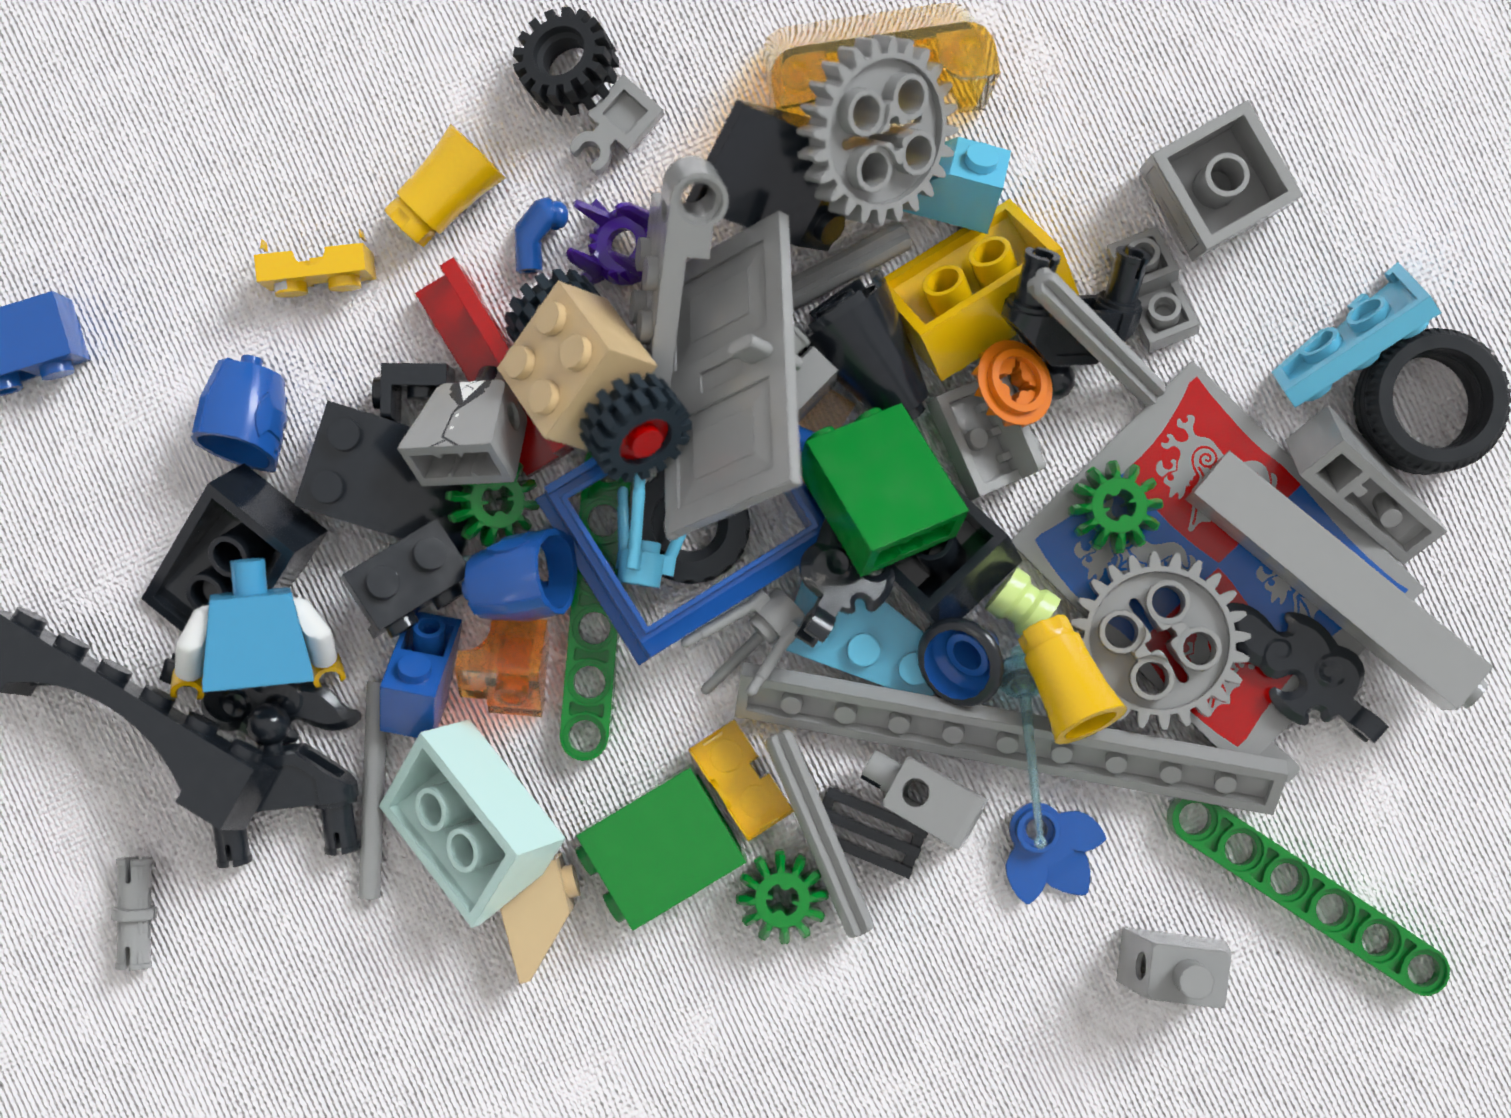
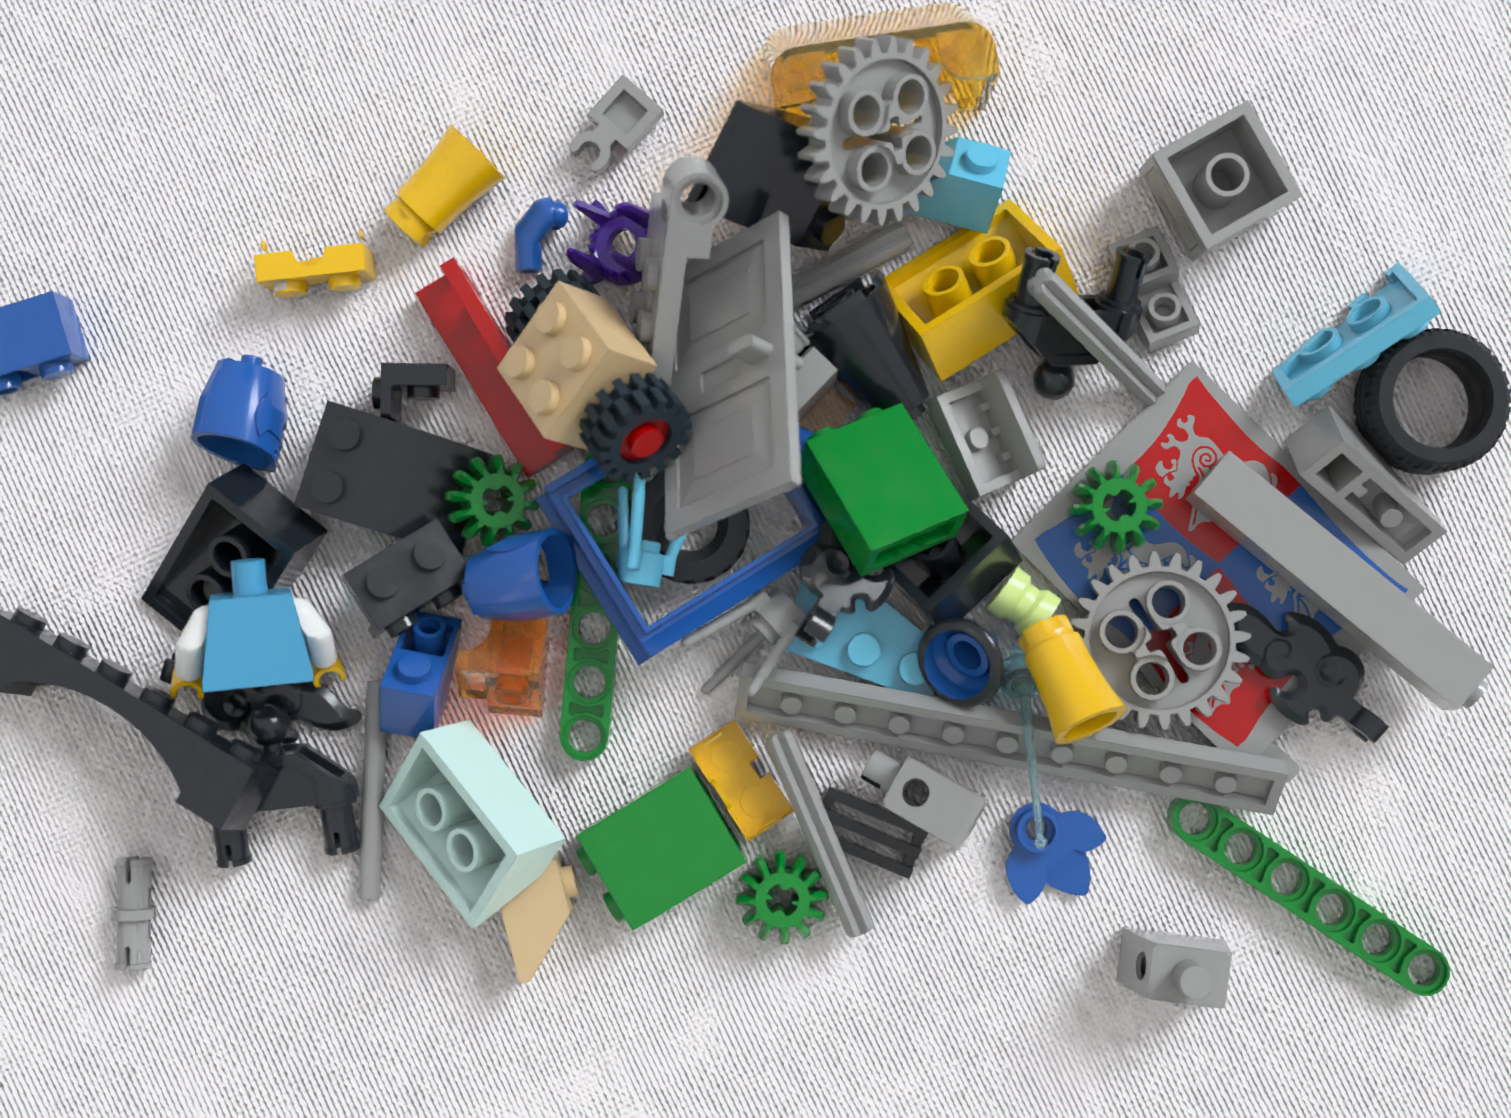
light grey torso [398,366,527,486] -> none
black tyre [513,7,619,116] -> none
orange gear [971,340,1053,427] -> none

